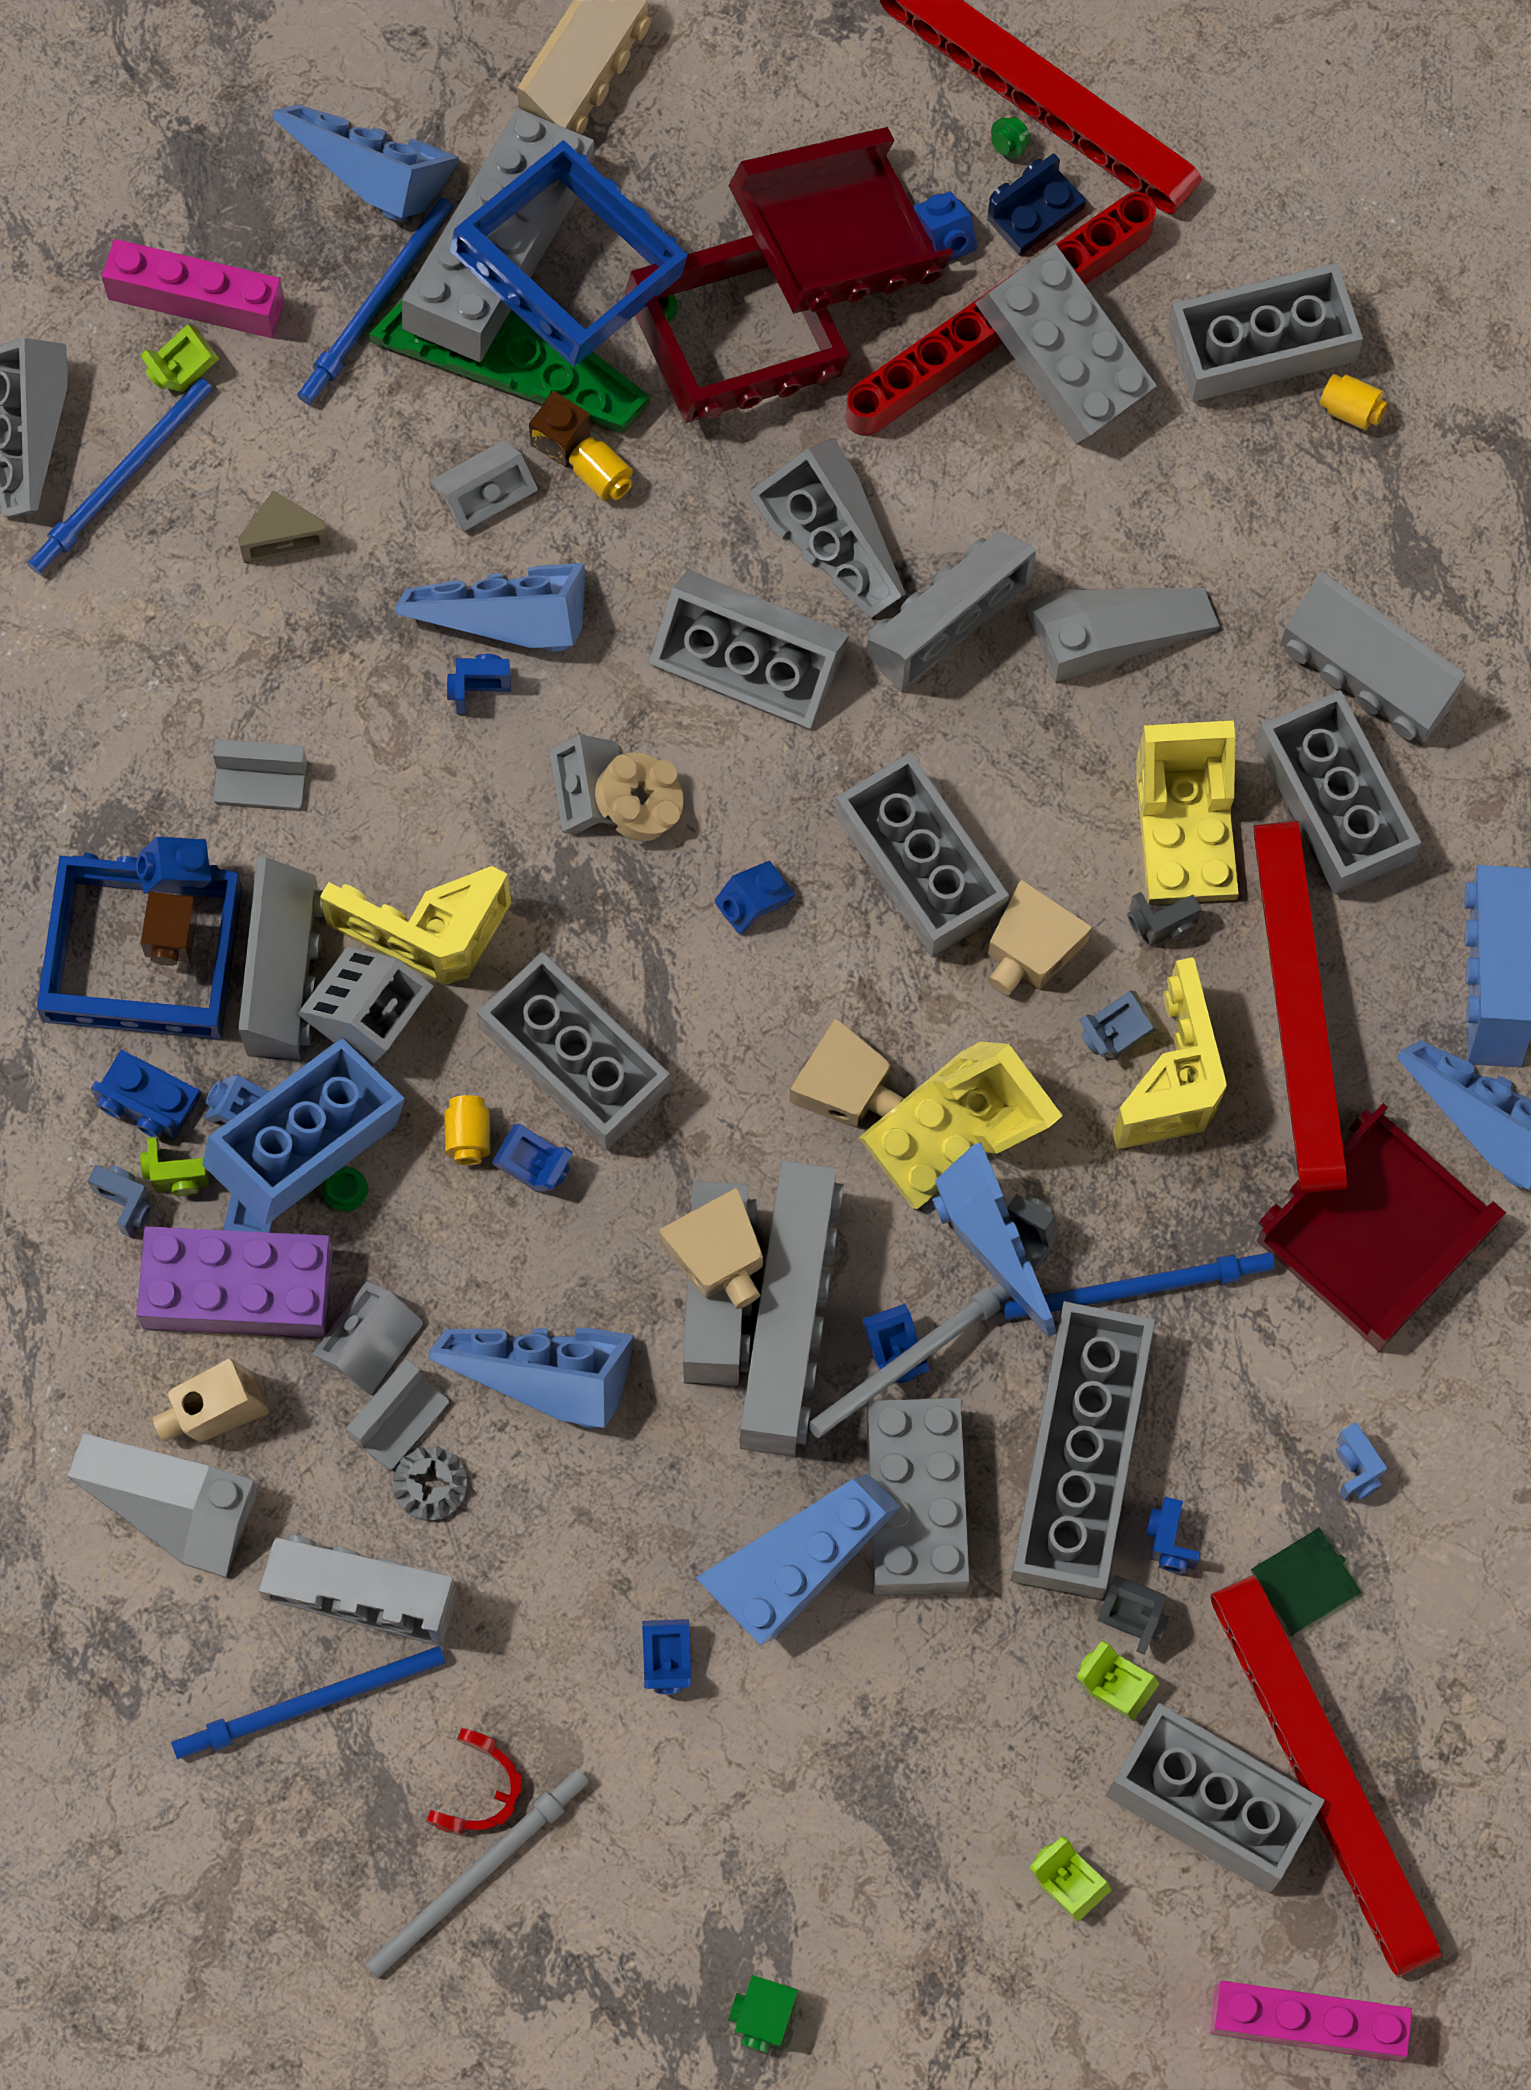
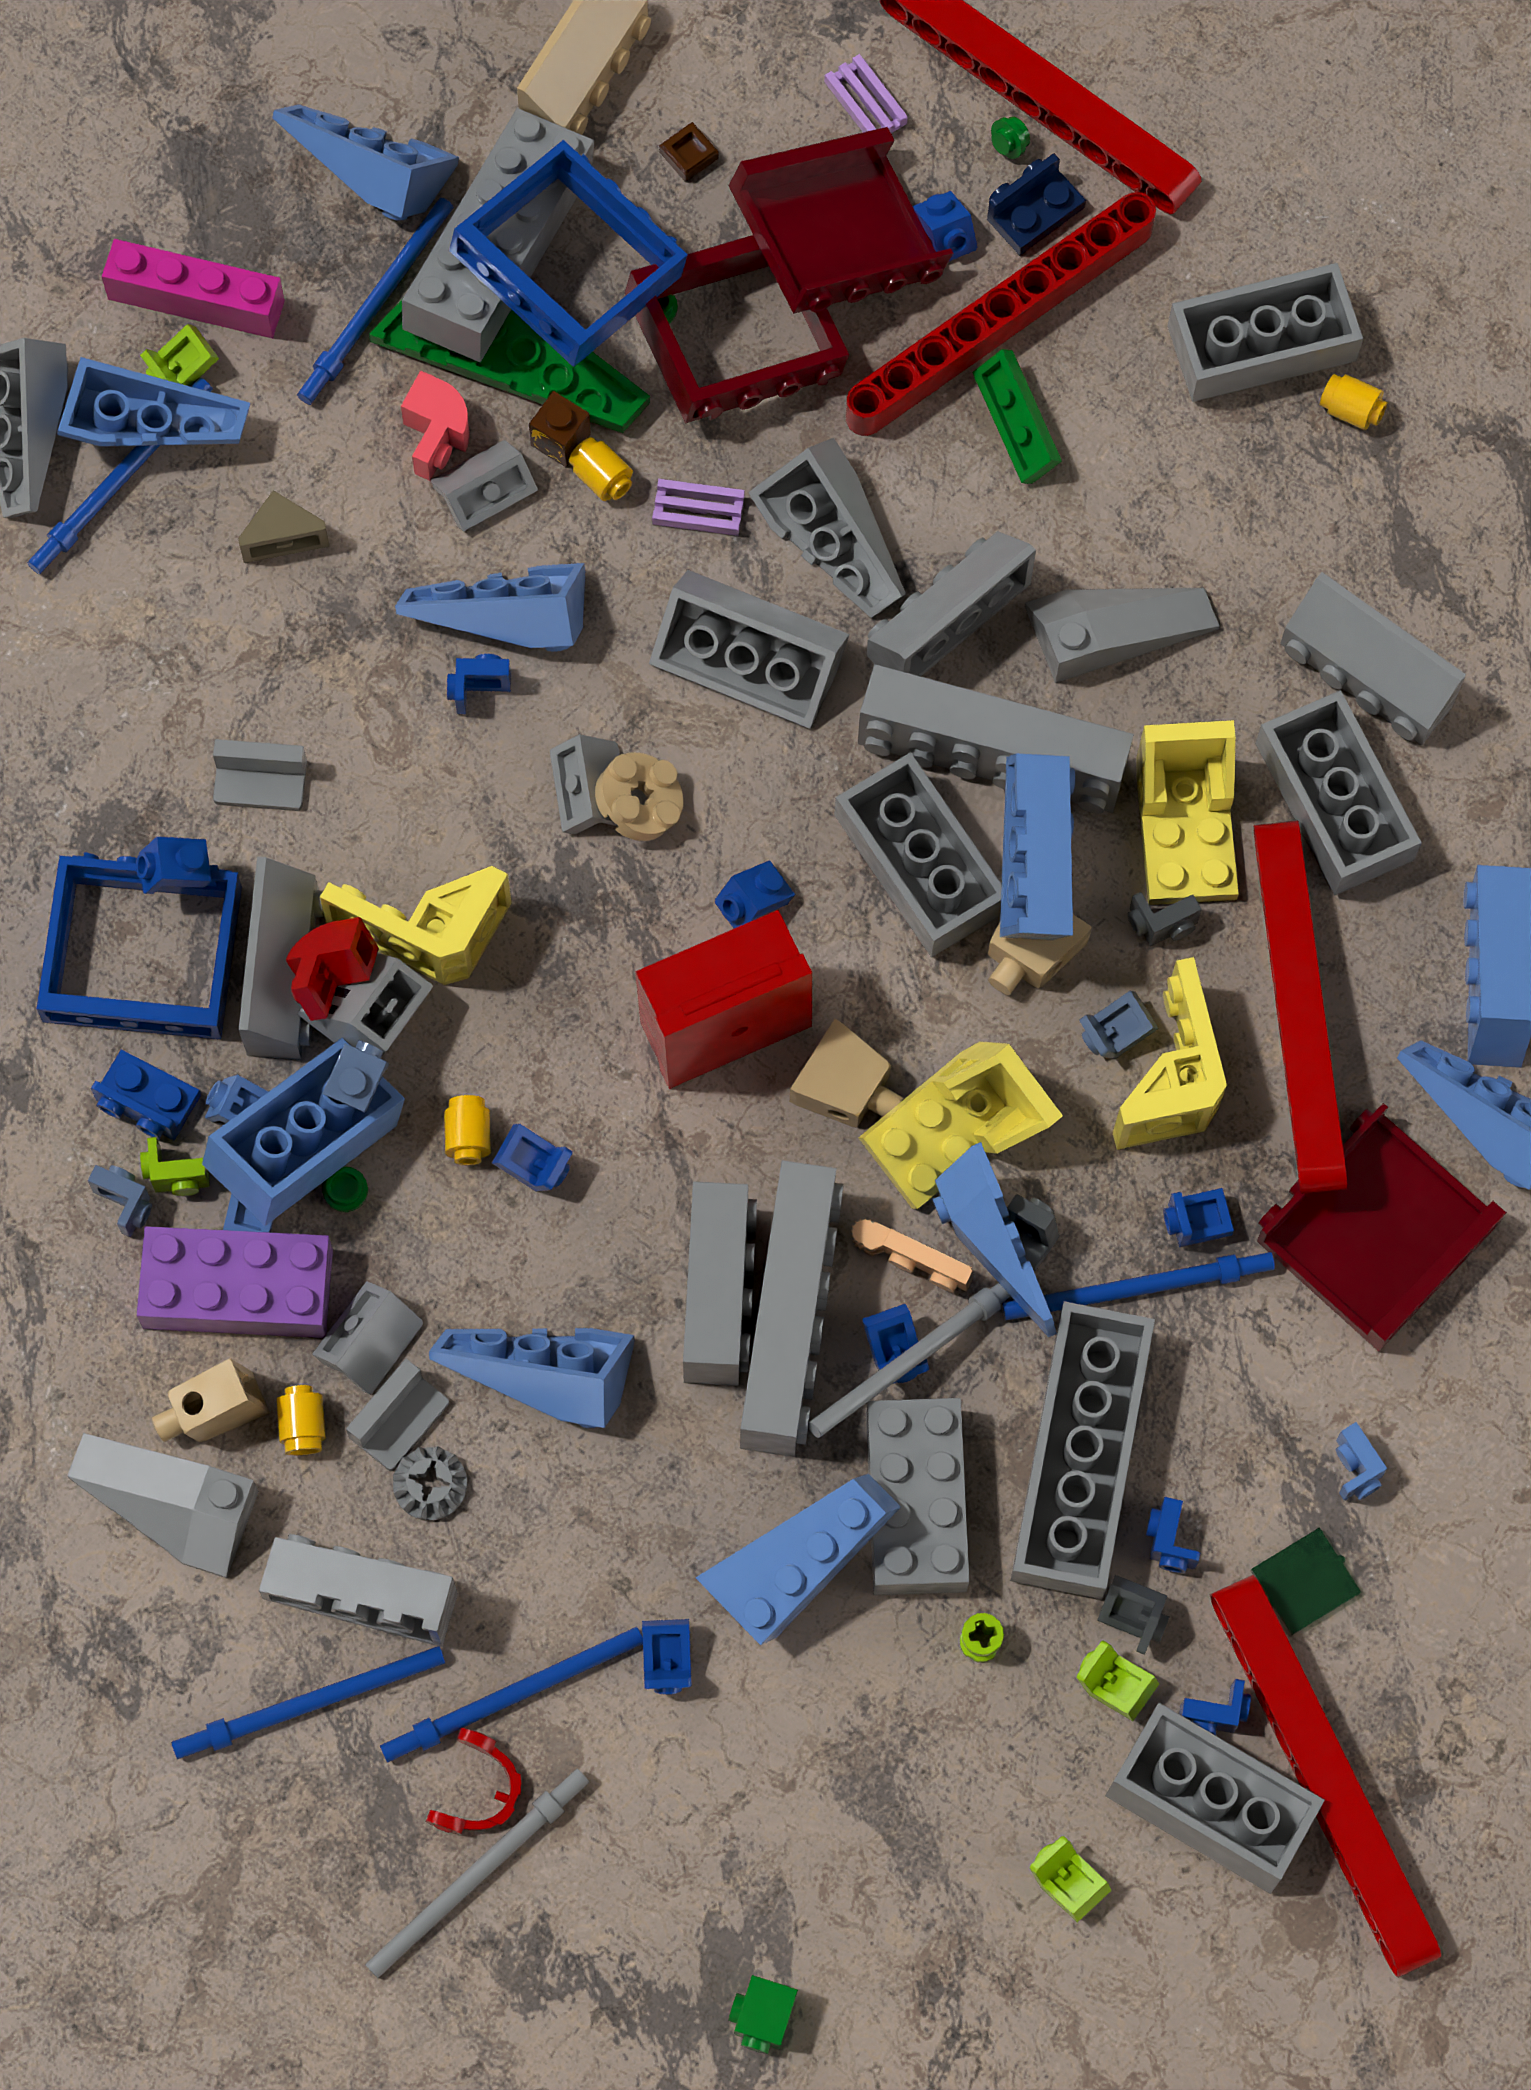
reddish brown brick [140,892,198,966] -> none
light grey brick [477,951,671,1151] -> none
tan torso [659,1188,763,1309] -> none
light grey brick [975,244,1157,444] -> none
dark pink brick [1209,1980,1412,2062] -> none
none -> medium blue wedge [57,357,250,446]
none -> yellow brick [276,1385,326,1455]
none -> red brick [286,917,379,1021]
none -> sand blue bracket [322,1040,390,1113]
none -> blue bar [380,1626,643,1763]
none -> coral brick [401,370,470,481]
none -> red container [635,910,812,1089]
none -> lavender tile [652,479,745,536]
none -> reddish brown tile [659,122,719,182]
none -> lavender tile [824,54,908,133]
none -> light nougat hinge [851,1218,973,1293]
none -> light grey brick [857,664,1134,814]
none -> lime bush [960,1613,1004,1663]
none -> green plate [972,349,1062,484]
none -> medium blue wedge [1000,753,1075,940]
none -> blue bracket [1163,1188,1234,1247]
none -> blue bracket [1179,1679,1251,1736]

